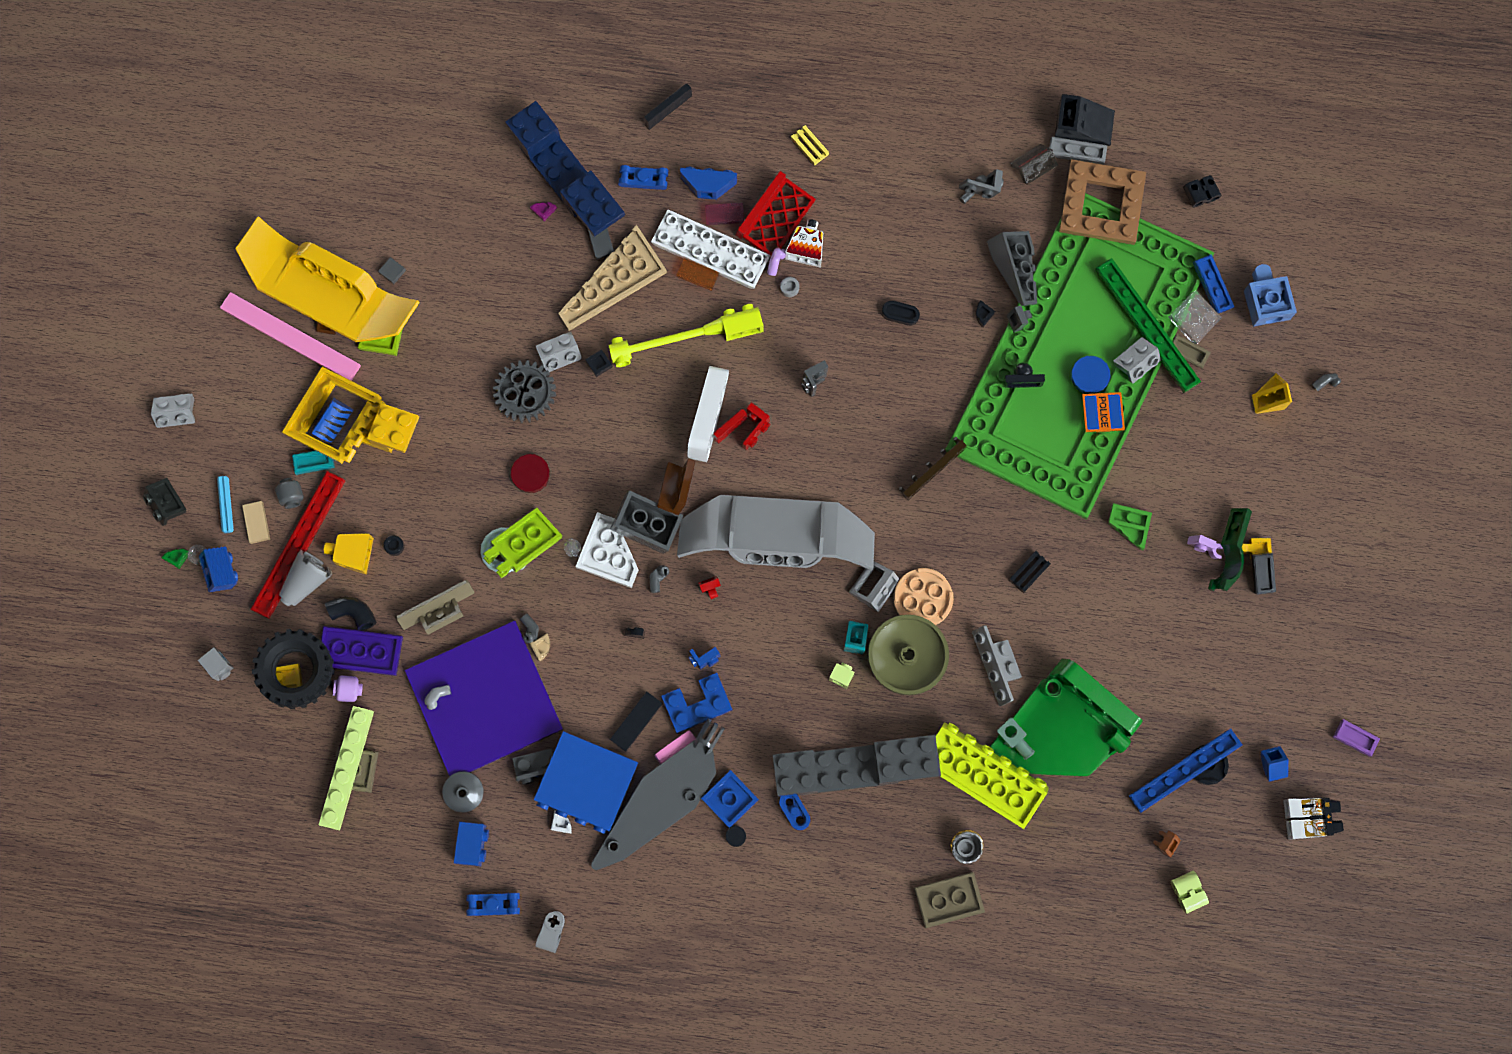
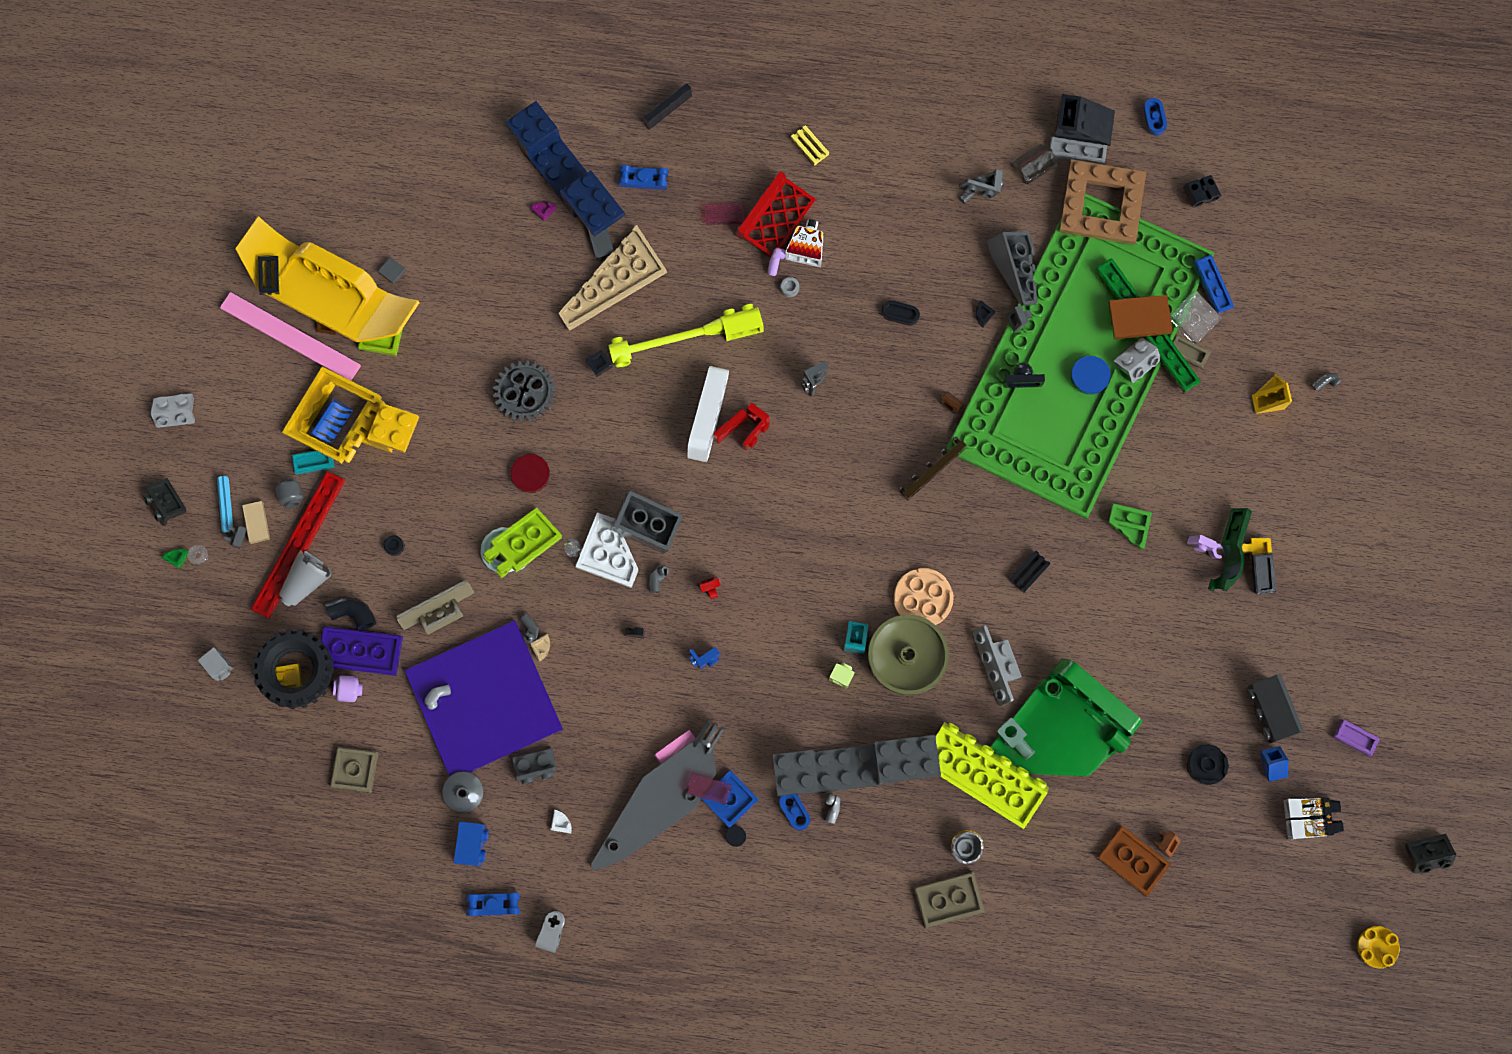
blue brick [198,546,238,592] -> none
yellowish green plate [319,706,374,830] -> none
yellow torso [324,534,374,574] -> none
blue panel [534,731,638,834] -> none
light grey bracket [536,332,582,372] -> none
black tile [610,691,663,752] -> none
white plate [651,210,770,289] -> none
reddish brown panel [657,458,696,516] -> none
blue plate [662,673,733,734] -> none
clear orange tile [677,258,719,291] -> none
light grey piece [677,495,875,570] -> none
blue slope [680,167,737,200] -> none
light grey tile [849,562,900,612] -> none
piece [1082,392,1125,432] -> none
blue tile [1129,728,1243,813] -> none
yellowish green piece [1171,870,1209,914] -> none
medium blue brick [1244,264,1297,327] -> none
none -> dark grey tile [224,526,247,549]
none -> black tile [258,256,280,295]
none -> clear pink tile [687,774,732,805]
none -> light grey arm [825,794,840,825]
none -> reddish brown slope [940,392,963,414]
none -> dark orange tile [1096,825,1171,897]
none -> dark orange tile [1108,295,1173,339]
none -> blue plate [1143,98,1167,136]
none -> dark grey slope [1247,673,1304,744]
none -> yellow dish [1357,926,1400,969]
none -> pearl dark grey bracket [1405,834,1456,874]

